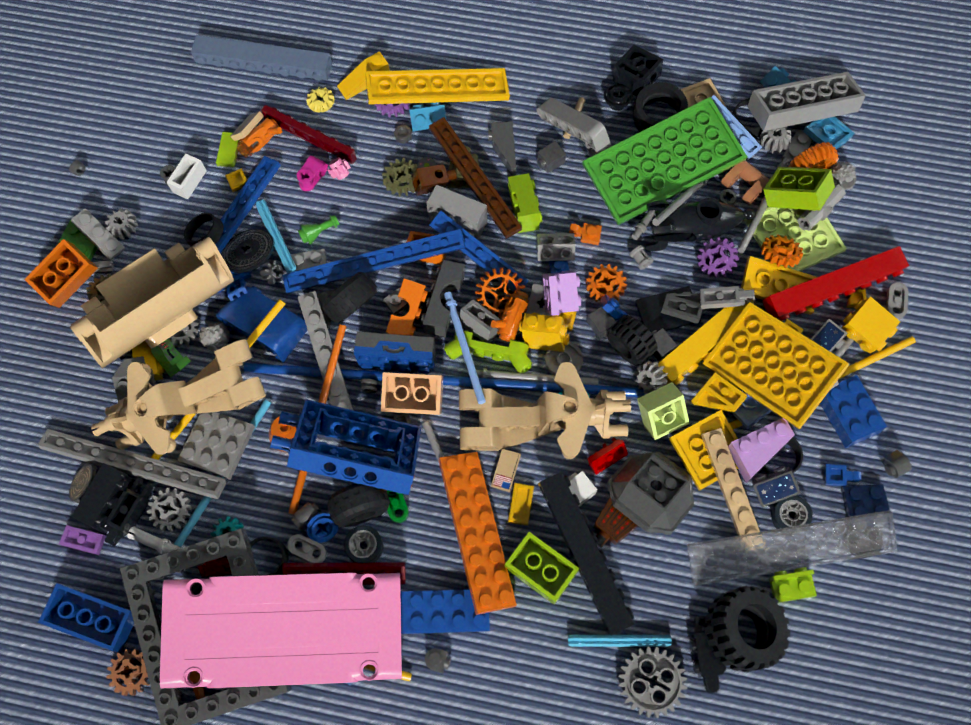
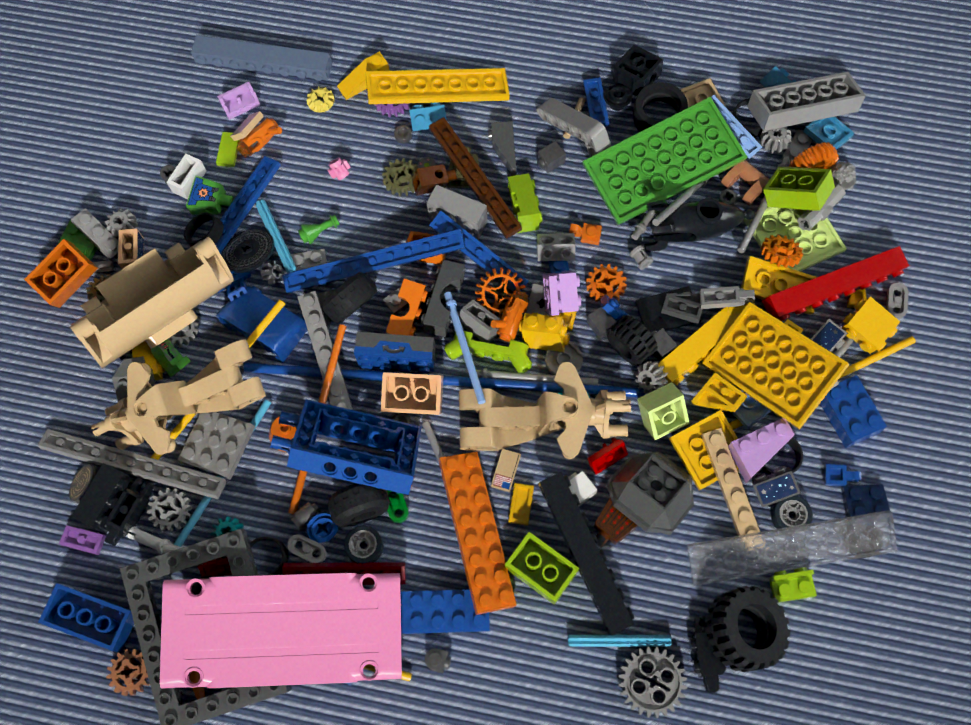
dark grey hinge [69,160,86,176] -> none
light grey piece [199,322,230,352] -> none
yellow tile [225,168,247,192] -> none
dark red plate [261,105,357,165] -> none
dark pink piece [297,155,328,191] -> none
dark grey bush [360,379,378,393] -> none
medium lavender gear [697,237,739,279] -> none
dark grey plate [883,450,912,478] -> none
none -> light nougat brick [118,229,144,269]
none -> bright green torso [186,176,233,215]
none -> lavender hinge [217,82,260,120]
none -> blue plate [583,77,609,127]

